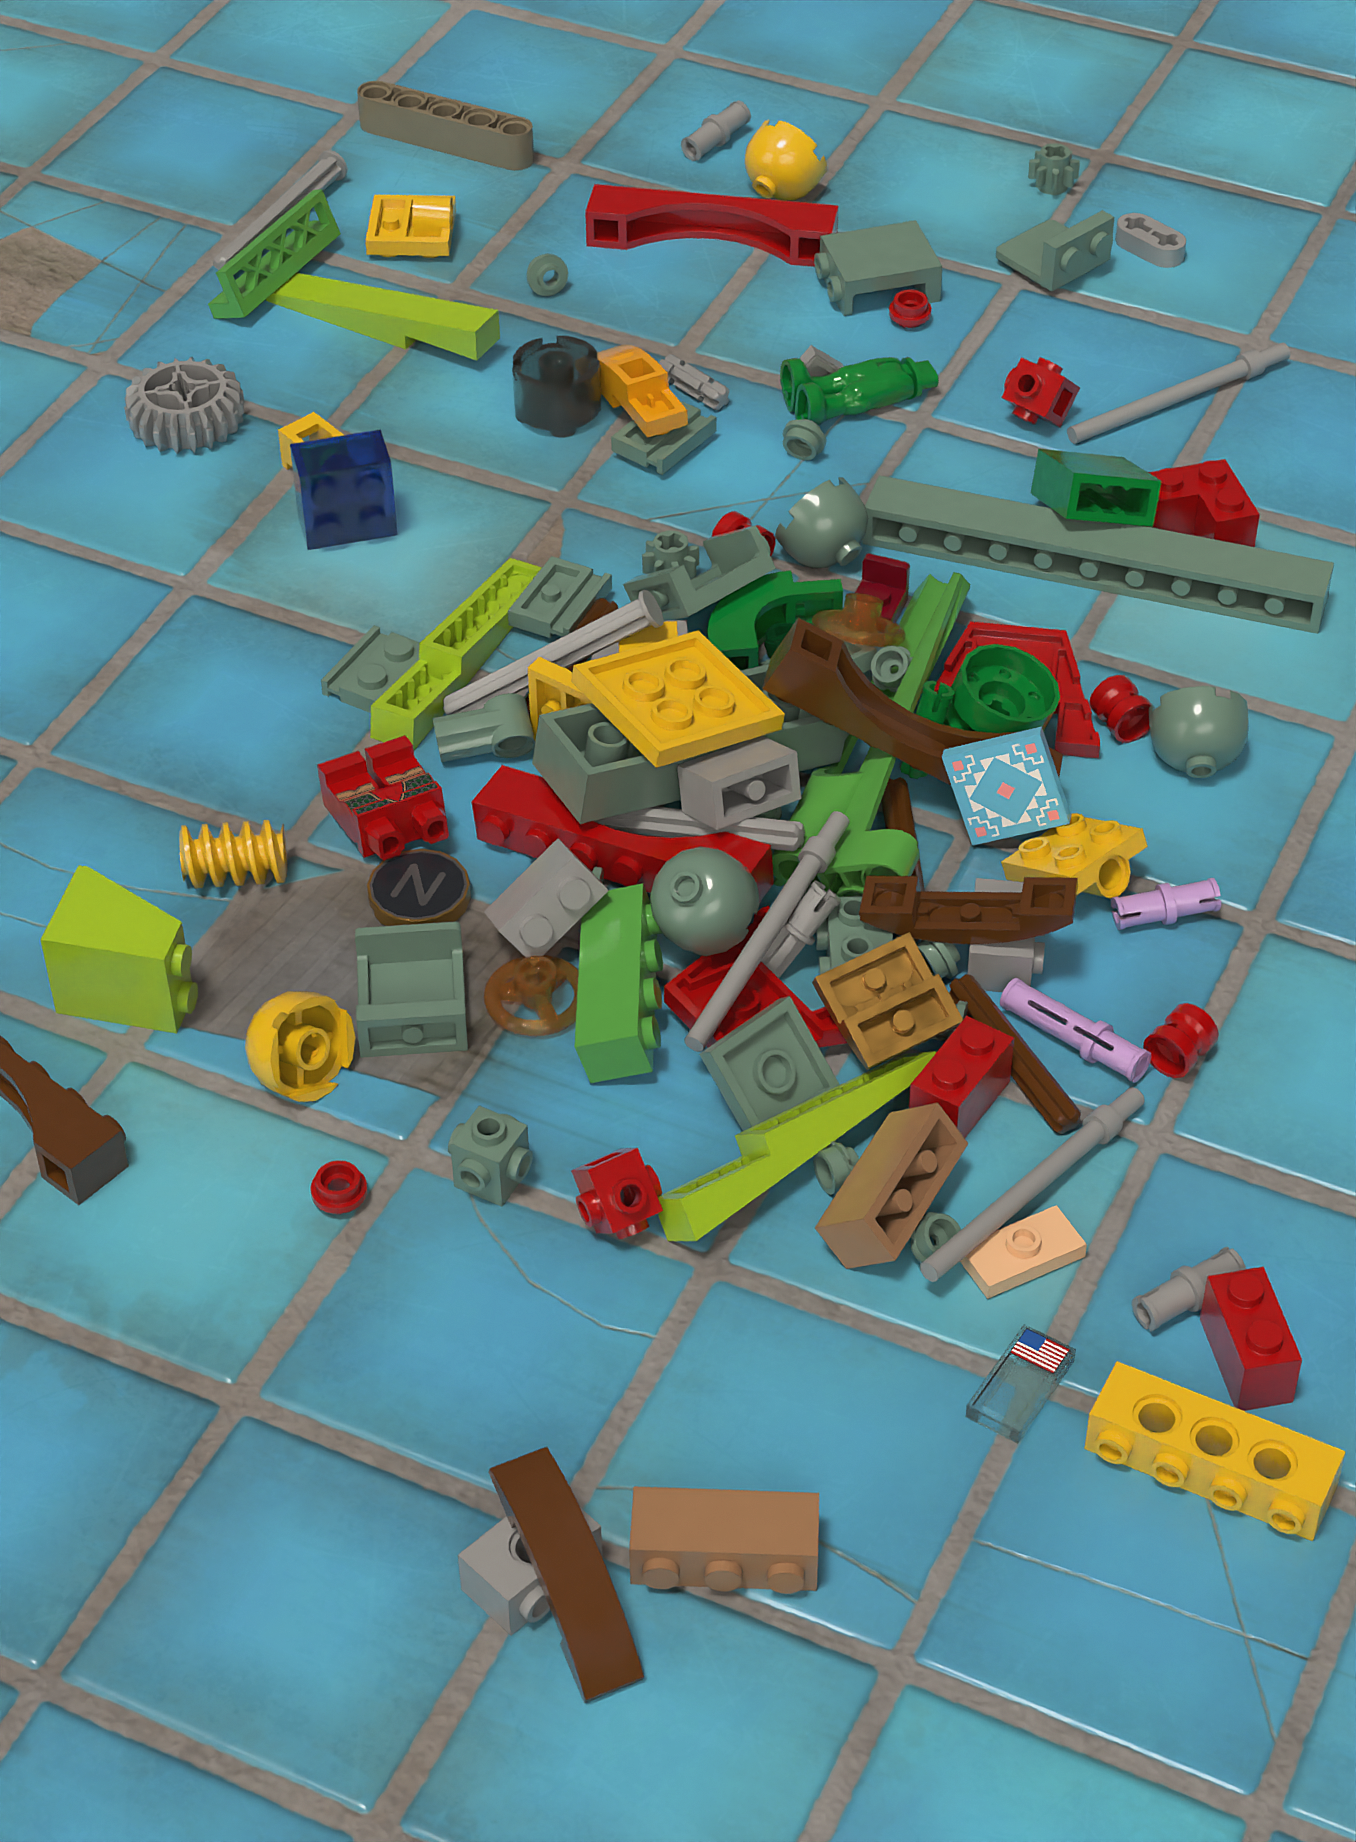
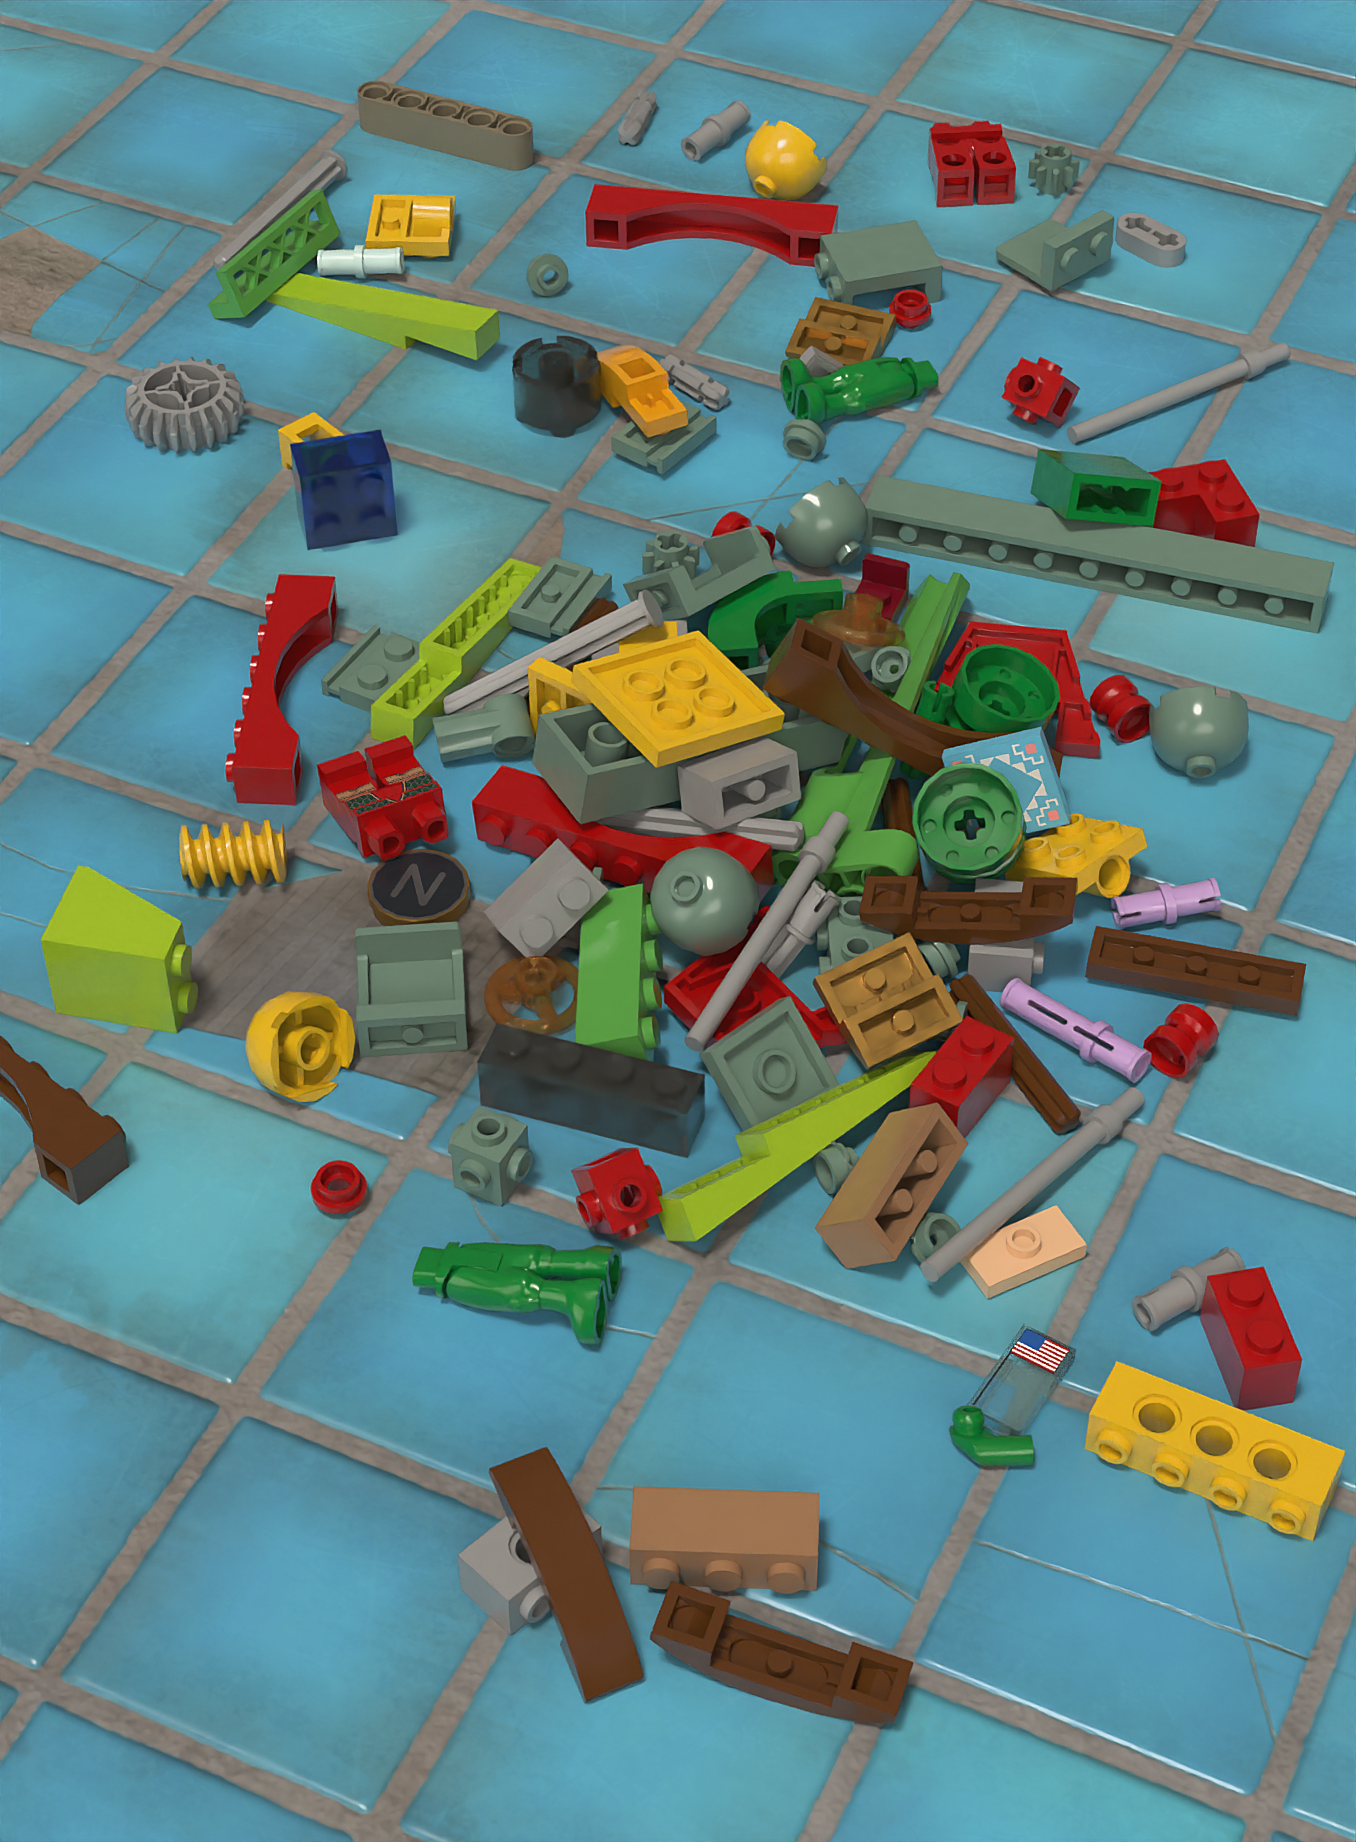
none -> red arch [226,574,339,806]
none -> light aqua pin [317,245,404,279]
none -> green piece [412,1242,622,1346]
none -> clear smoke brick [477,1023,705,1158]
none -> light grey axle [618,90,657,146]
none -> reddish brown slope [650,1581,914,1723]
none -> pearl gold slope [785,297,896,366]
none -> green wheel [912,763,1027,885]
none -> red hips [928,120,1016,207]
none -> green arm [949,1405,1033,1466]
none -> reddish brown plate [1085,926,1306,1016]

